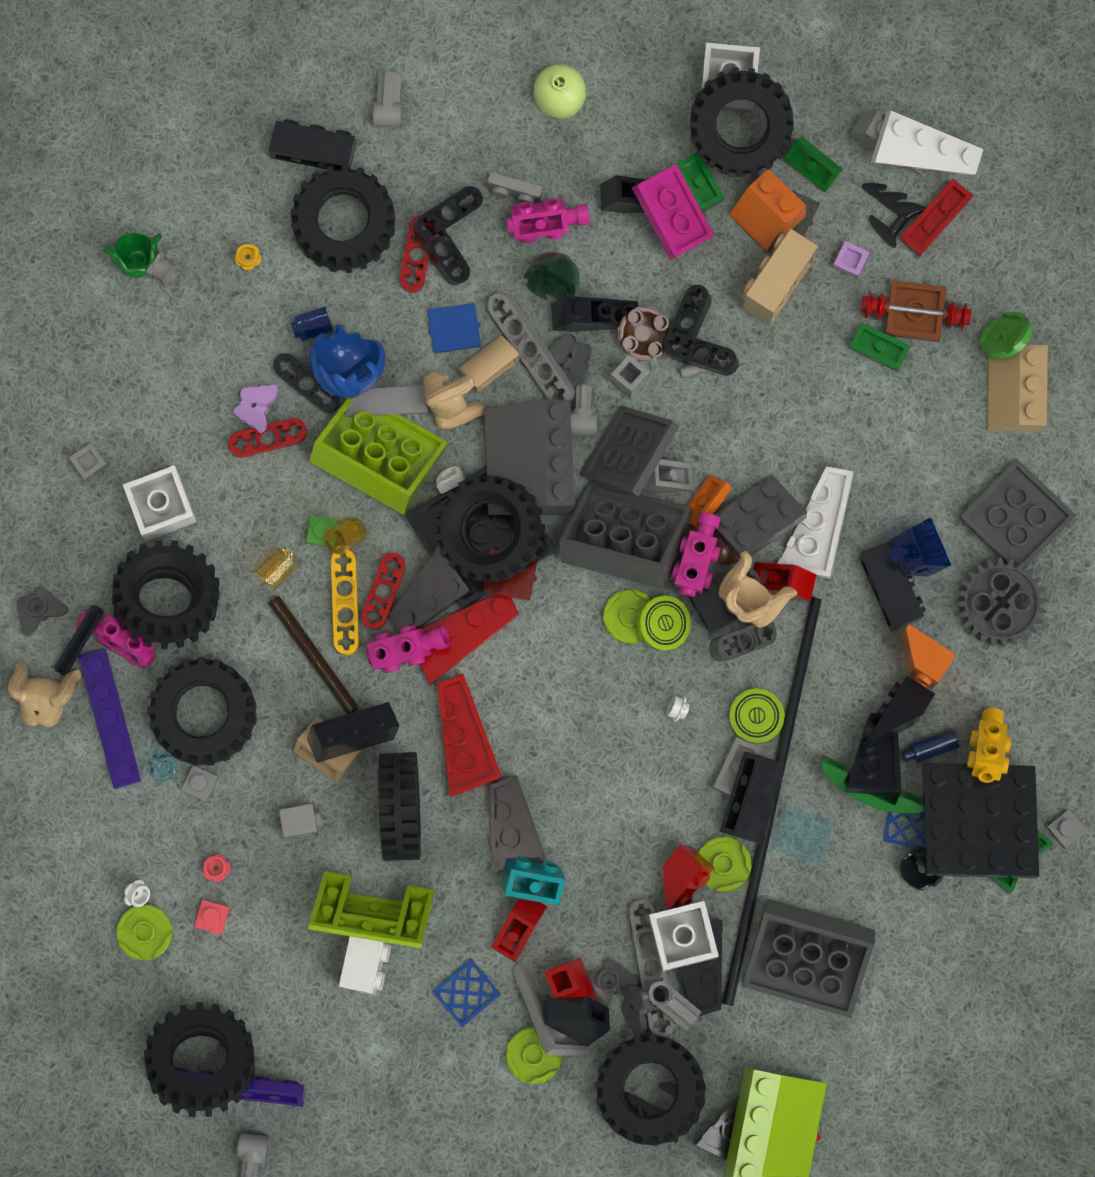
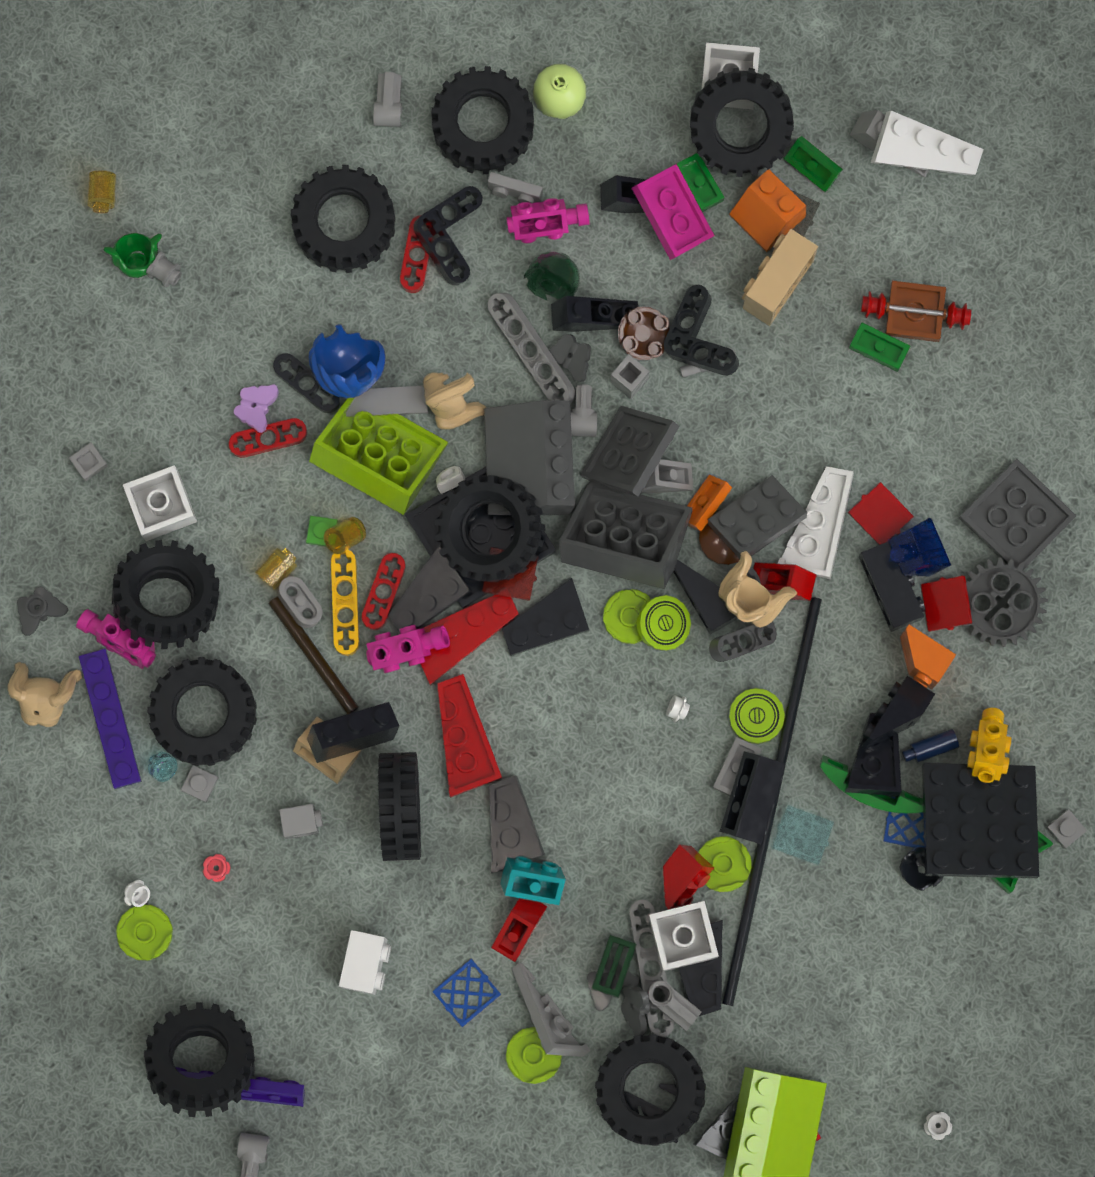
black axle [55,605,104,675] -> none
coral plate [194,900,230,934] -> none
yellow plate [235,244,261,270] -> none
black brick [269,119,356,170] -> none
clear blue brick [291,306,333,342] -> none
lime slope [308,871,435,948] -> none
blue piece [428,303,481,353] -> none
tan brick [457,335,520,394] -> none
red slope [544,957,598,1002] -> none
black slope [544,997,610,1047] -> none
dark pink brick [671,512,721,597] -> none
dark grey slope [742,899,876,1018] -> none
lavender plate [833,241,870,278] -> none
black piece [862,183,926,248] -> none
red plate [900,179,974,257] -> none
bright green tile [980,312,1033,360] -> none
tan slope [987,345,1048,432] -> none
none -> clear yellow brick [87,171,116,213]
none -> light grey plate [277,576,322,628]
none -> black tyre [431,66,534,175]
none -> black wing [502,578,589,656]
none -> dark green tile [592,935,637,999]
none -> red piece [848,482,914,545]
none -> red piece [921,576,972,632]
none -> white plate [924,1112,952,1140]

